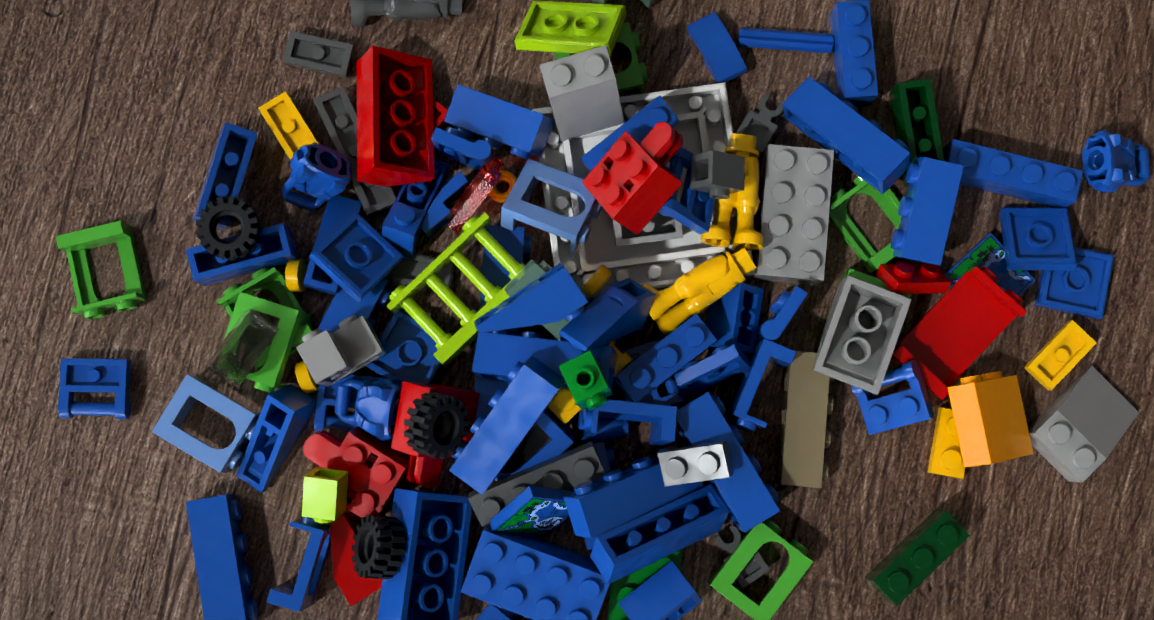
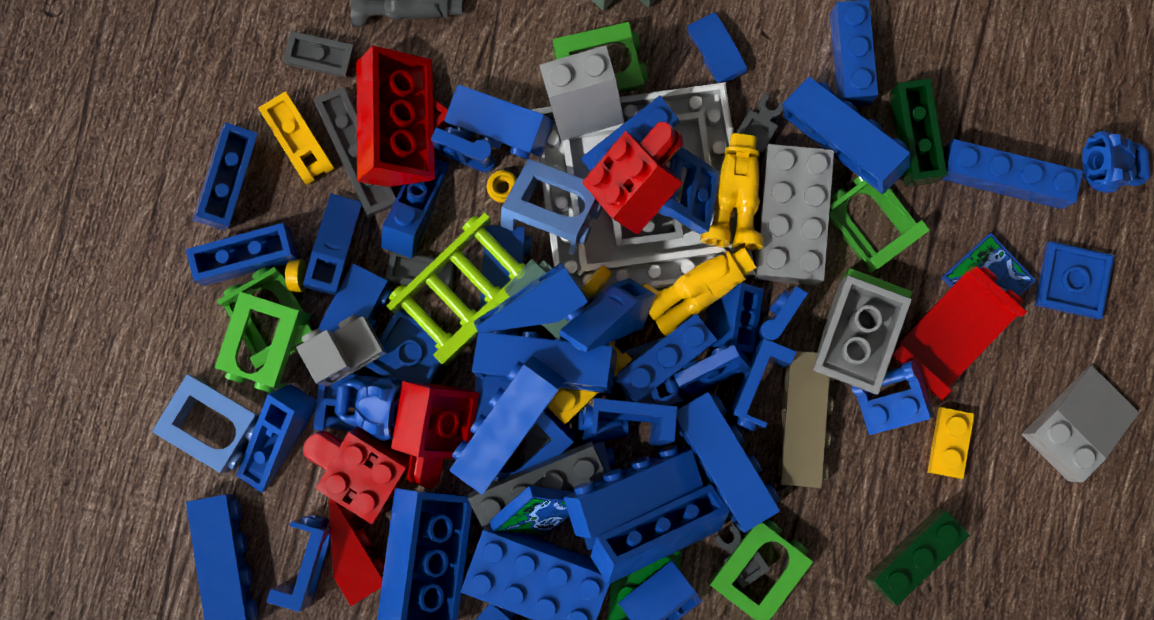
bright green panel [56,220,147,320] -> none
blue plate [58,358,131,419] -> none
black tyre [195,197,262,260] -> none
clear smoke piece [205,310,279,386] -> none
blue piece [282,143,352,211] -> none
yellow tile [295,361,319,394] -> none
brick [302,467,349,523] -> none
blue tile [309,212,404,303] -> none
black tyre [352,515,405,579] -> none
black tyre [404,392,470,459] -> none
blue slope [421,172,471,238] -> none
clear red plate [448,157,504,234] -> none
lime tile [514,1,627,56] -> none
green brick [559,350,613,410] -> none
plate [657,440,733,487] -> none
dark grey brick [690,150,745,199] -> none
blue axle [738,27,834,53] -> none
red plate [876,262,951,294] -> none
blue brick [891,157,964,266] -> none
light orange brick [947,371,1034,467] -> none
blue tile [999,208,1077,270] -> none
yellow plate [1024,320,1097,390] -> none

